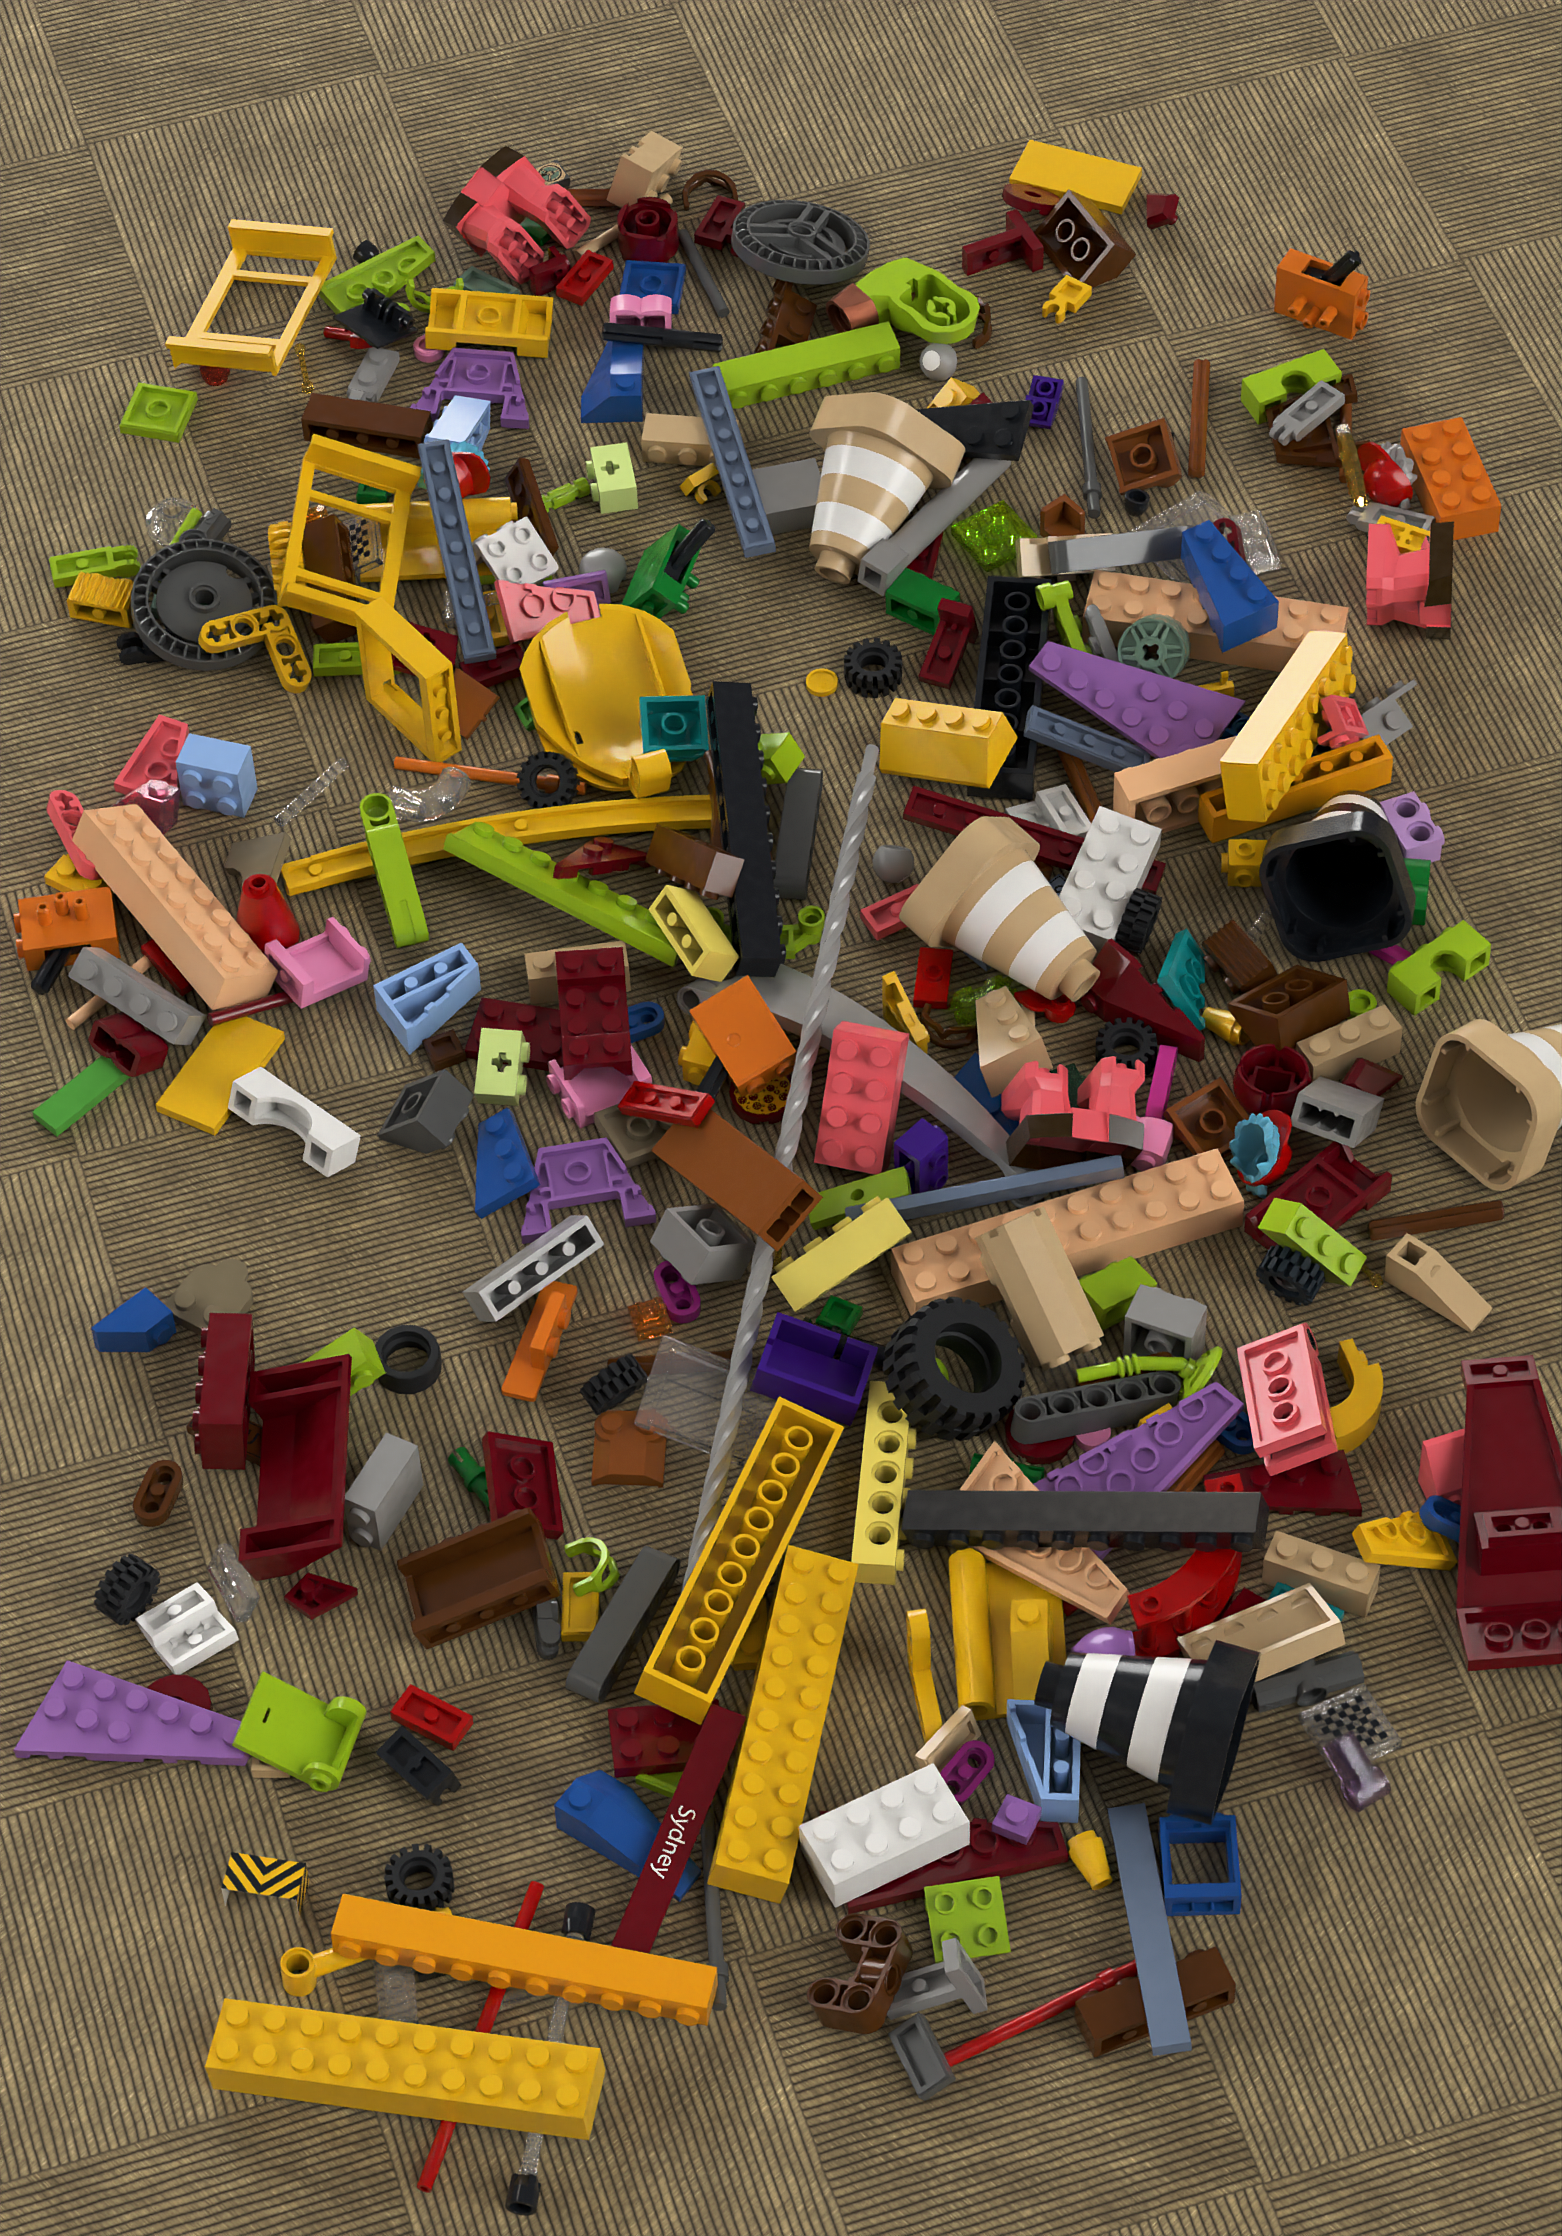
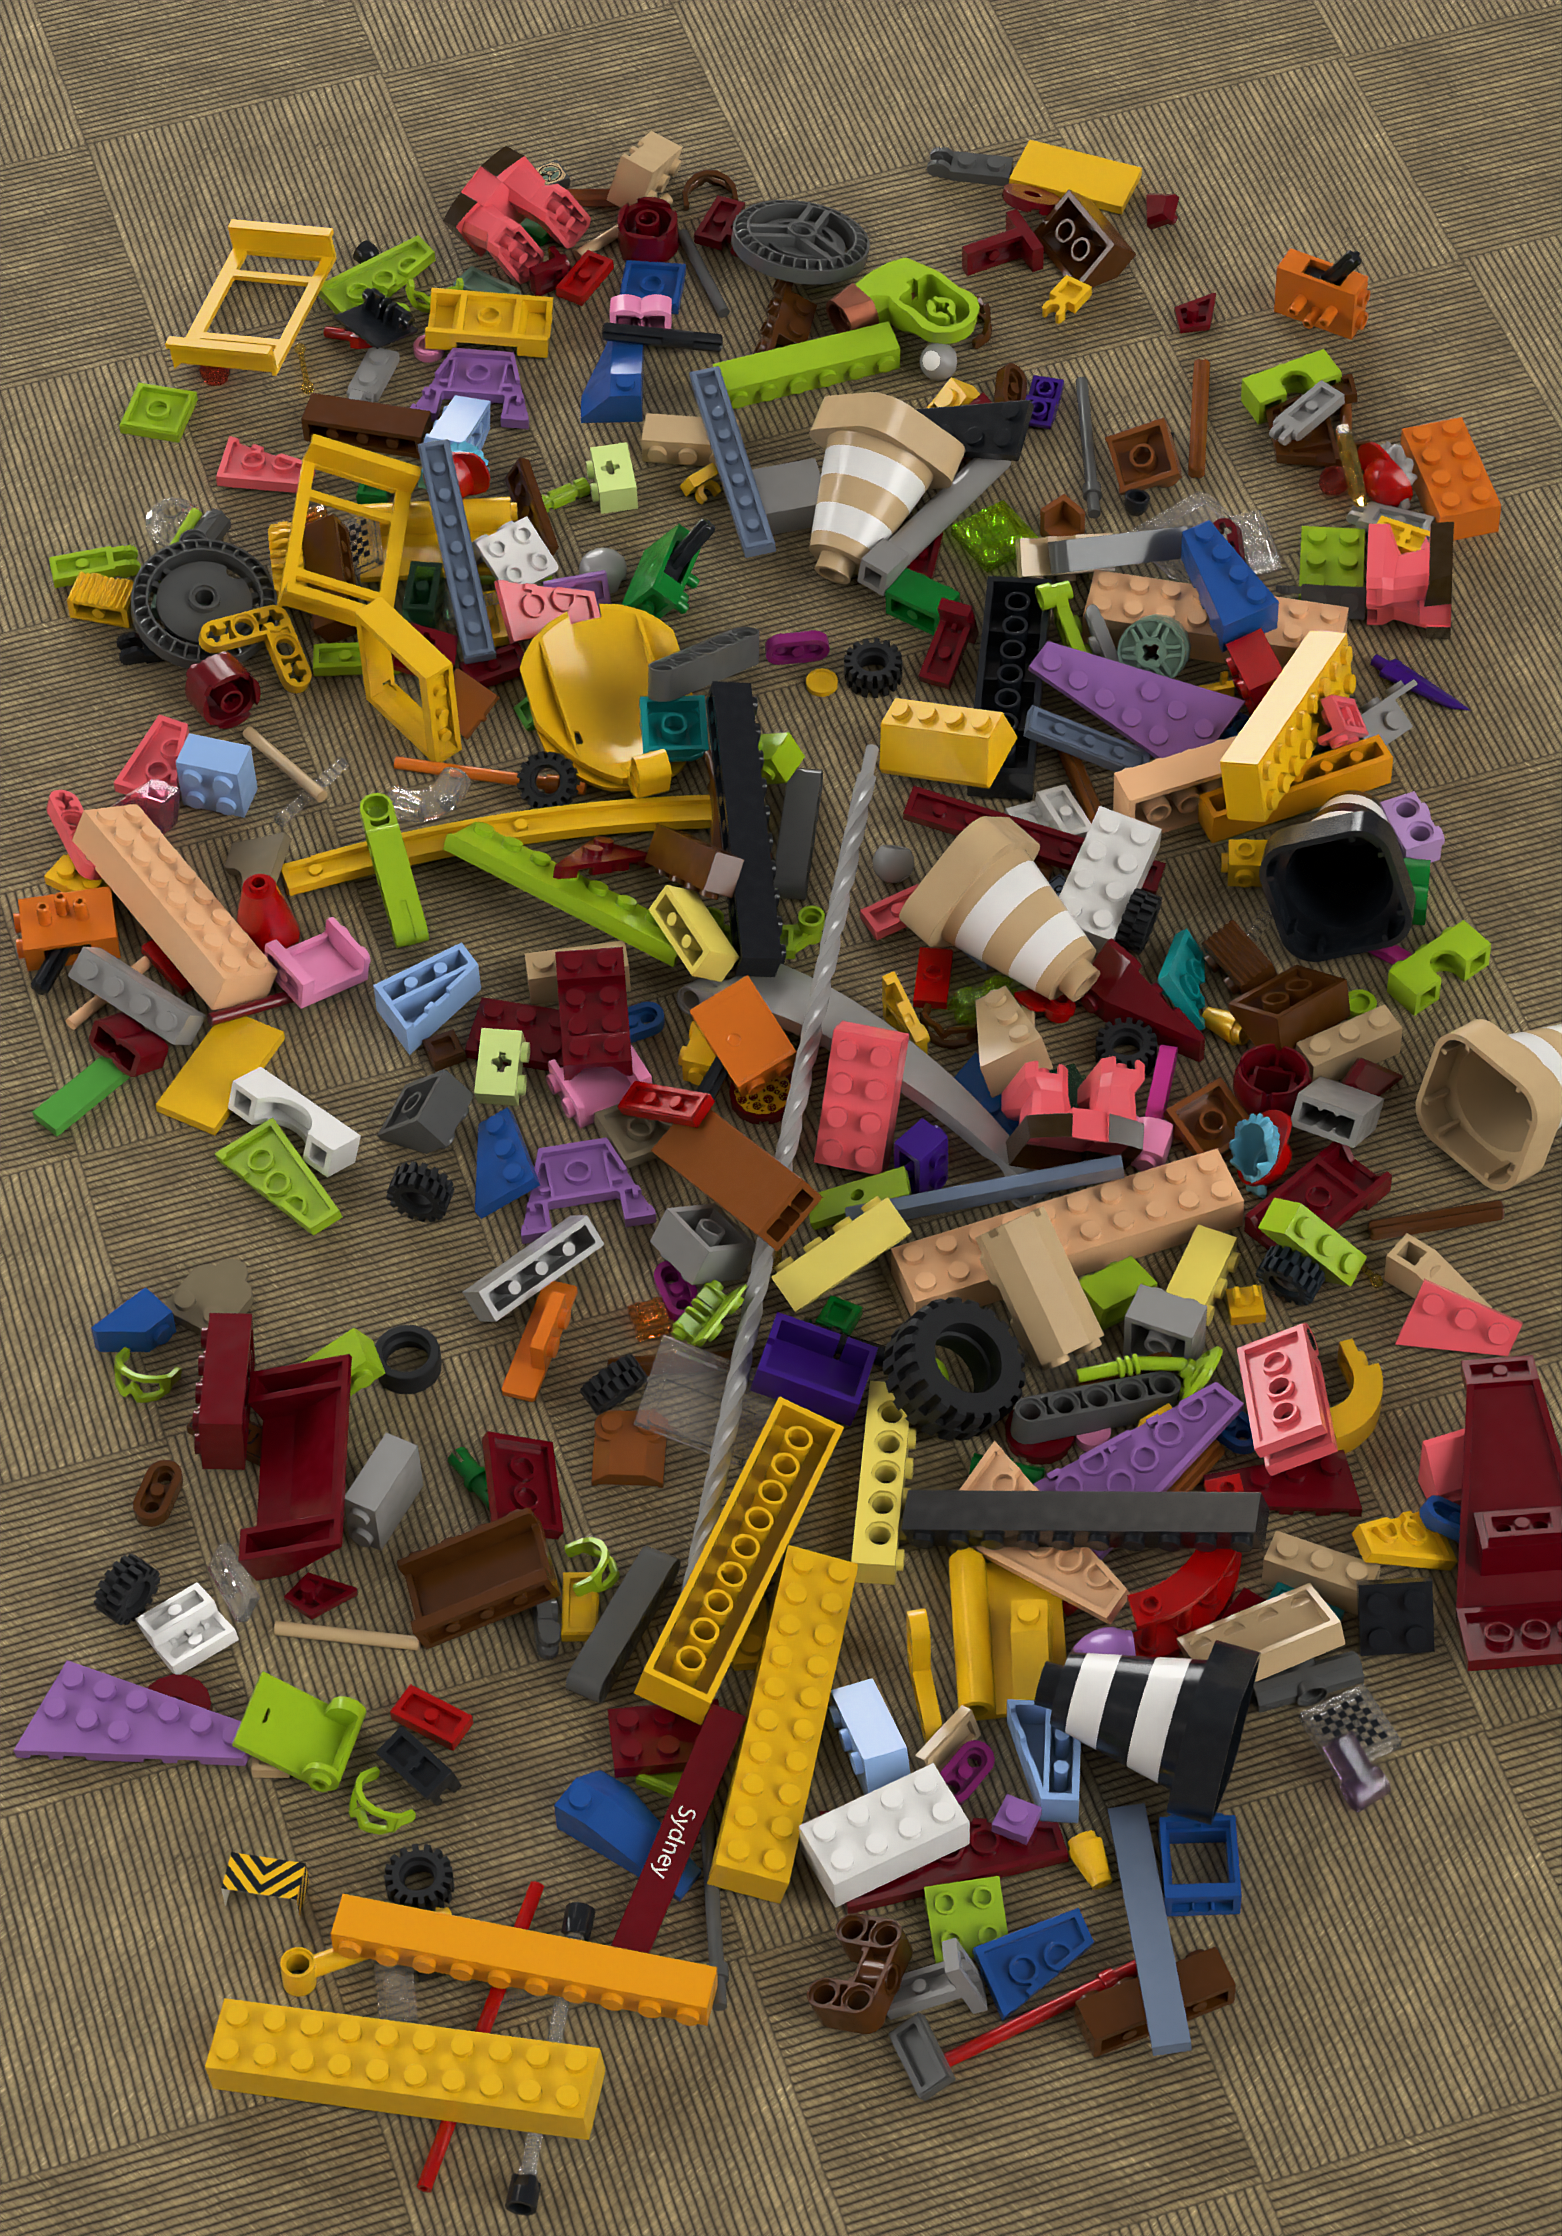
none -> lime helmet [114,1347,182,1403]
none -> dark red brick [185,651,261,729]
none -> lime wing [214,1117,343,1236]
none -> coral wing [216,436,315,493]
none -> tan bar [243,727,328,802]
none -> tan bar [274,1621,421,1651]
none -> lime helmet [349,1766,416,1835]
none -> black tyre [386,1162,454,1222]
none -> clear green brick [402,561,446,630]
none -> dark grey beam [648,627,760,702]
none -> lime hinge [671,1279,748,1351]
none -> magenta plate [765,630,830,665]
none -> light blue wedge [827,1678,911,1795]
none -> dark grey hinge [926,146,1013,186]
none -> blue wing [972,1908,1094,2022]
none -> reddish brown plate [994,363,1027,403]
none -> light yellow brick [1166,1224,1241,1326]
none -> dark red piece [1174,293,1216,333]
none -> red brick [1225,628,1283,717]
none -> yellow tile [1225,1284,1266,1326]
none -> dark grey hinge [1276,584,1366,620]
none -> lime plate [1298,526,1365,600]
none -> clear red plate [1319,466,1351,496]
none -> black plate [1357,1577,1435,1656]
none -> dark purple bar [1370,654,1471,711]
none -> coral wing [1395,1278,1523,1356]

